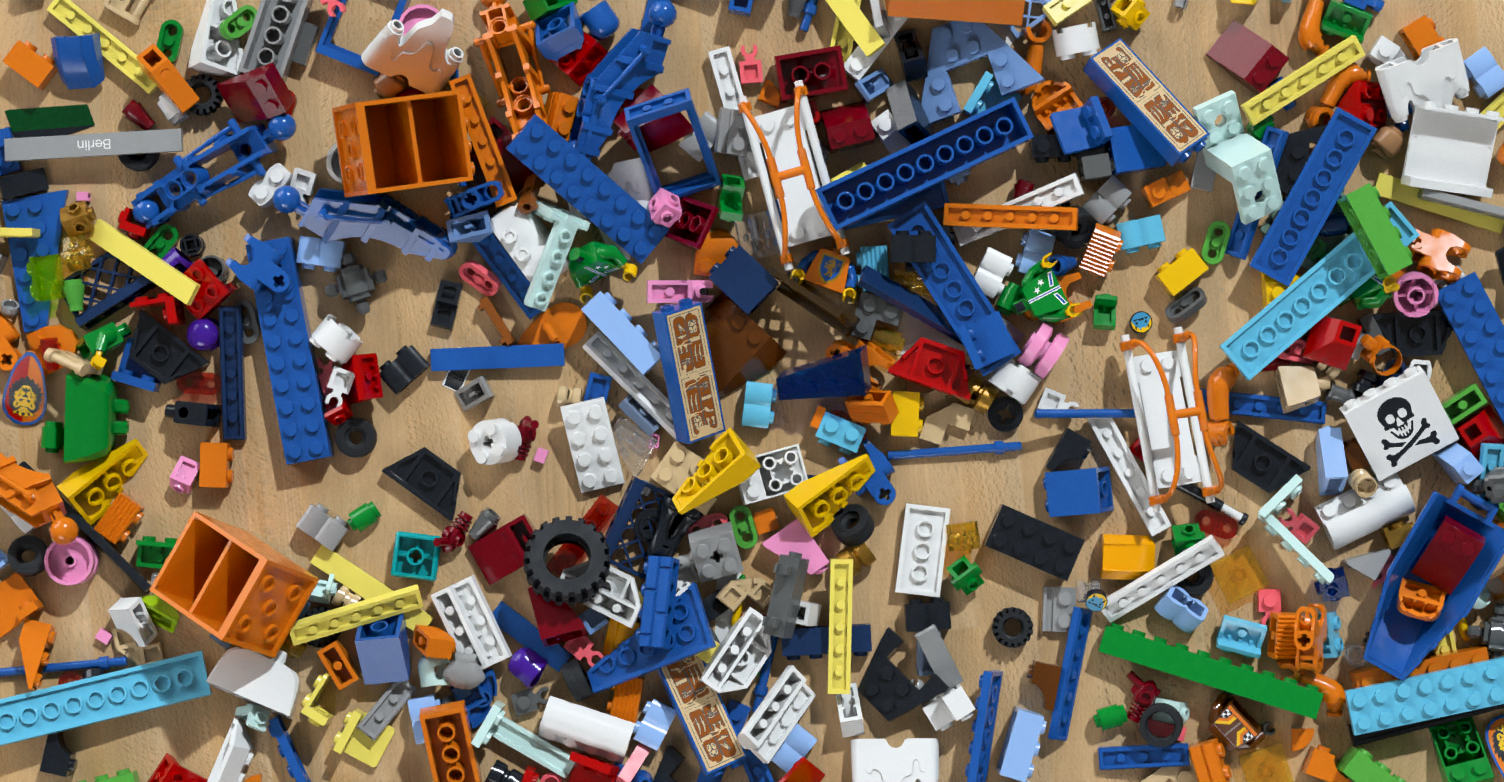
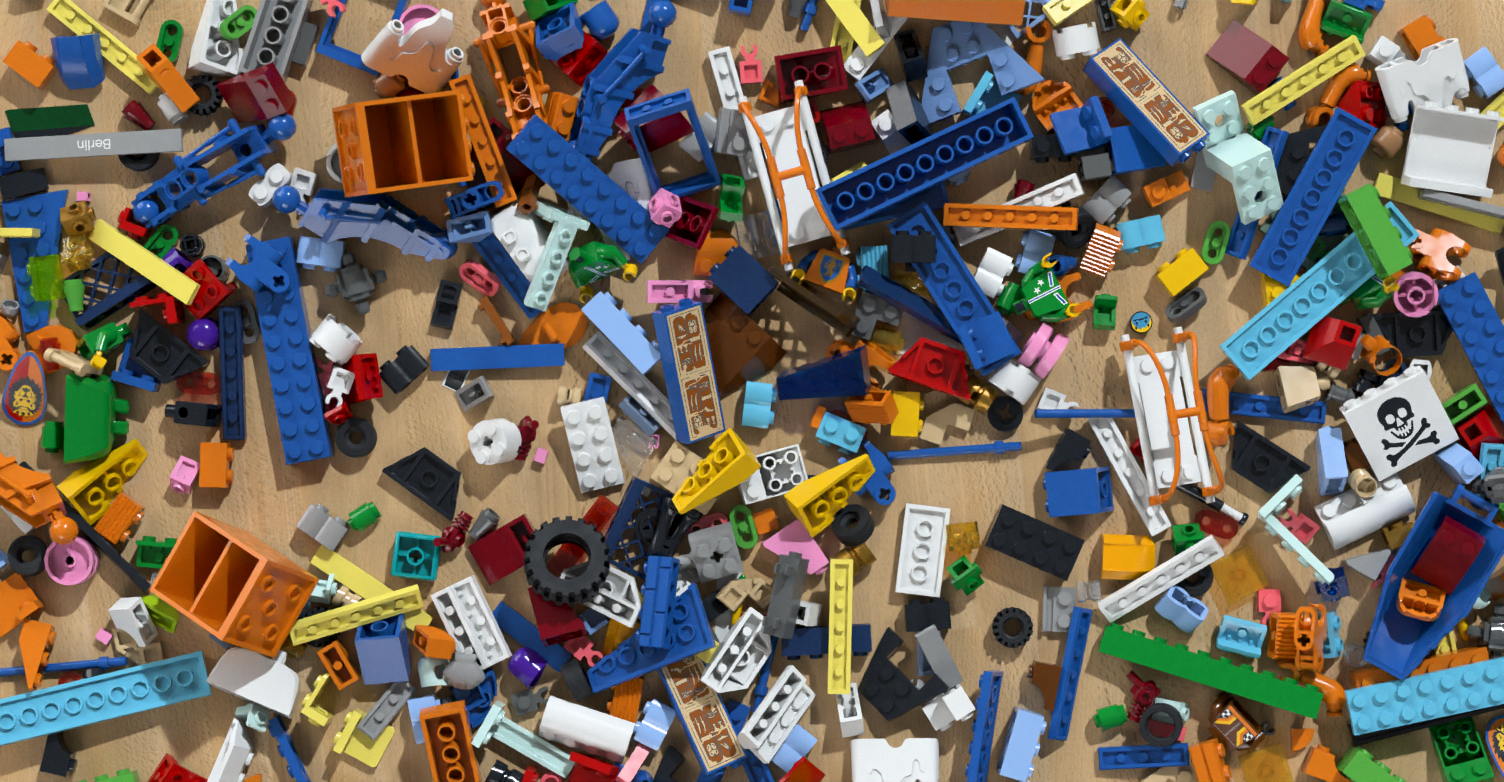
tile [1084,589,1108,612] -> none

